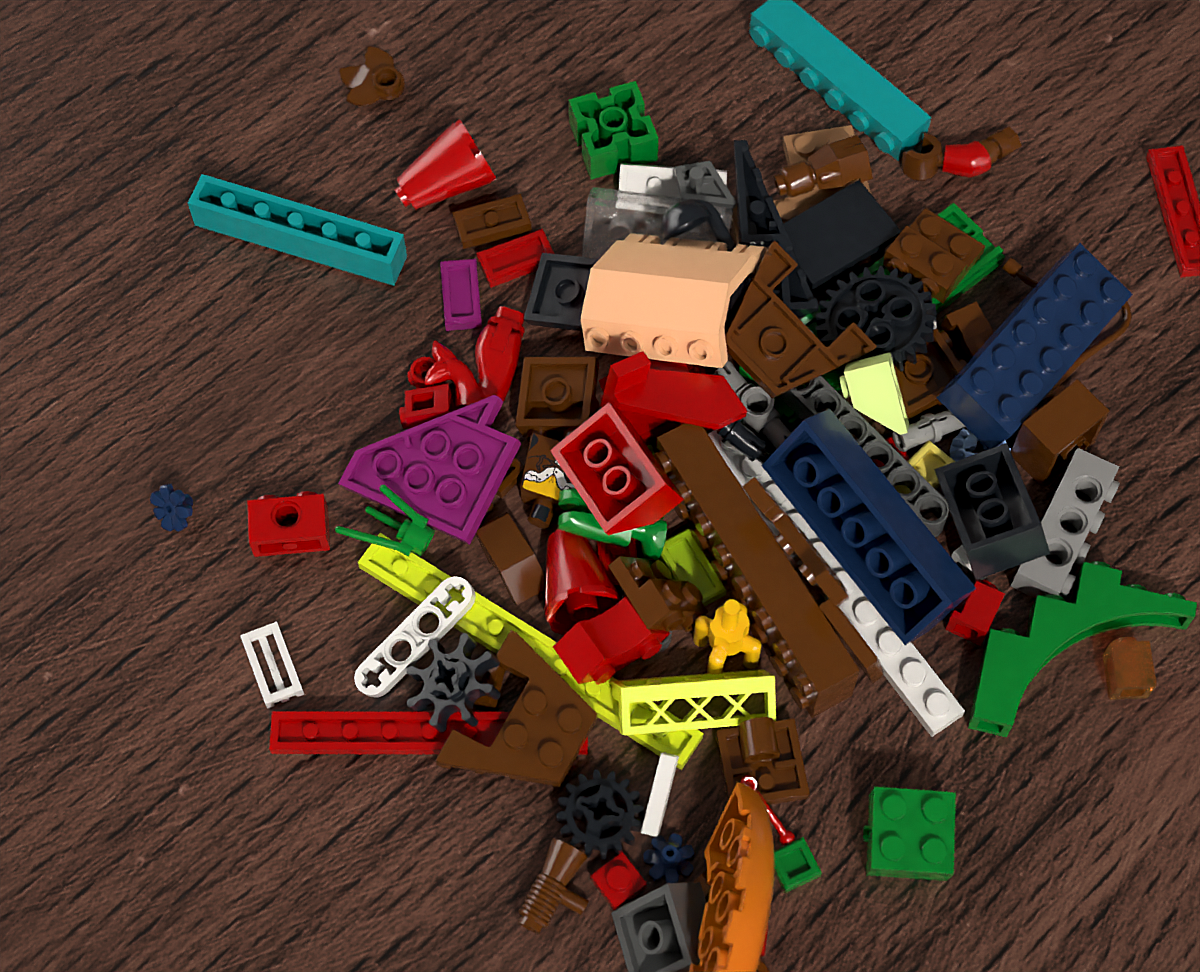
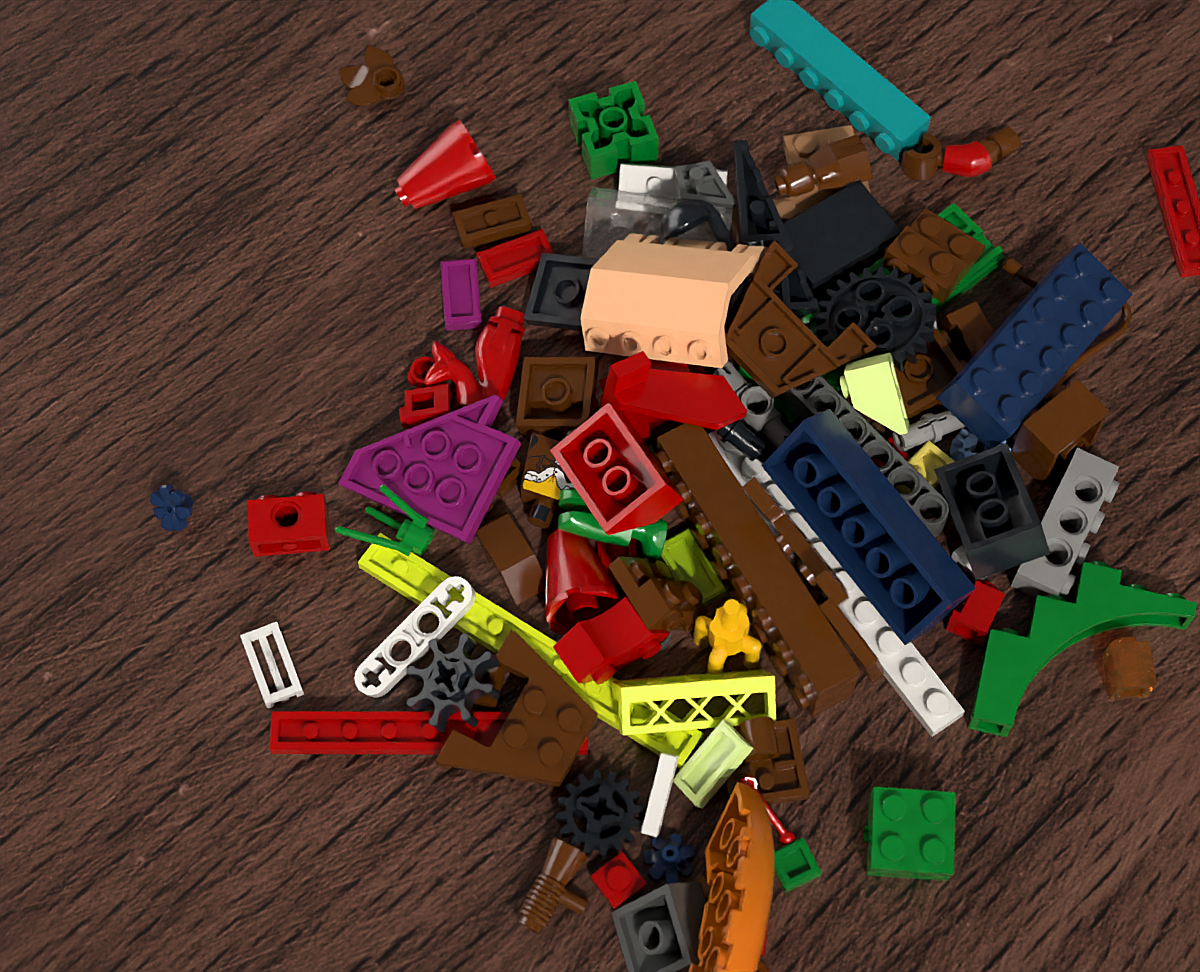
teal brick [188,174,407,286] -> none
none -> yellowish green tile [673,720,754,809]

